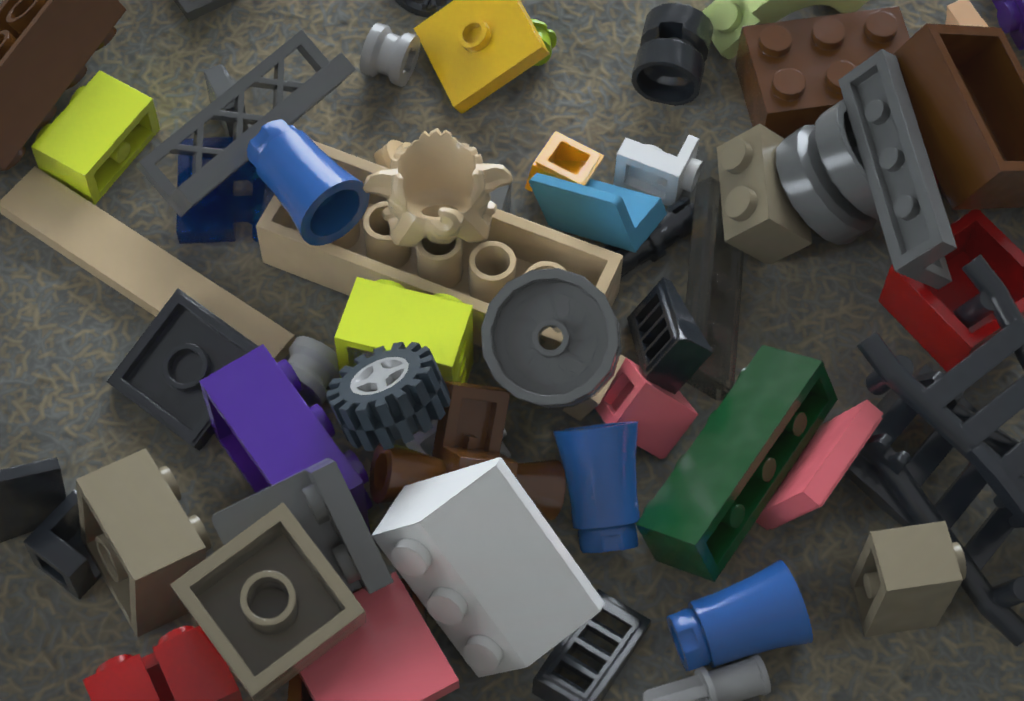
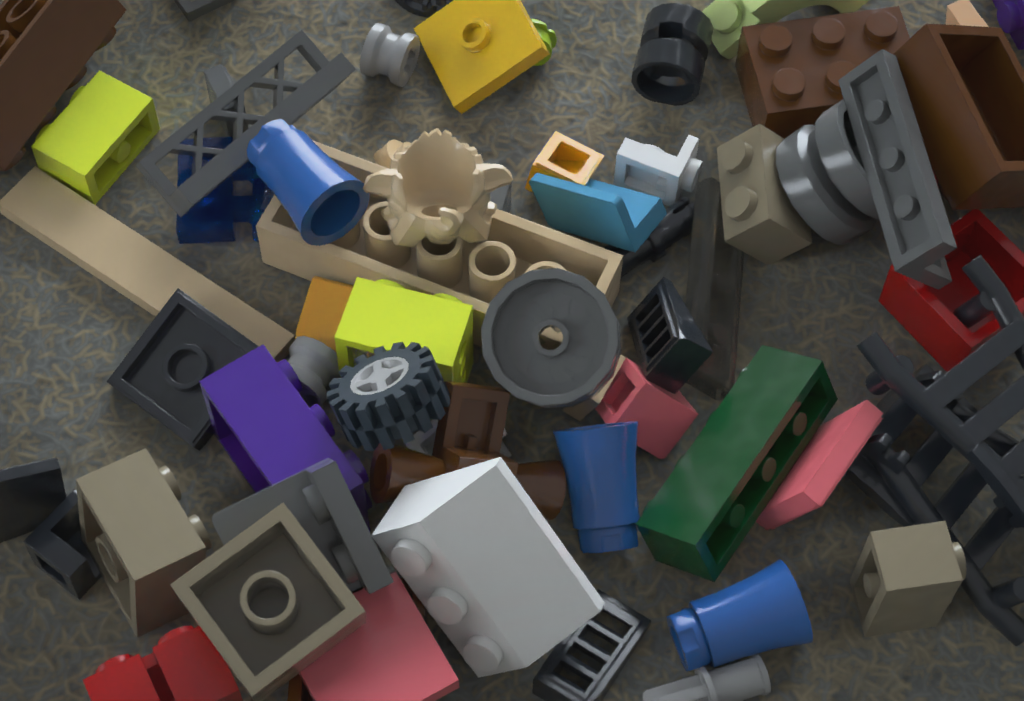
none -> light orange slope [295,276,355,352]

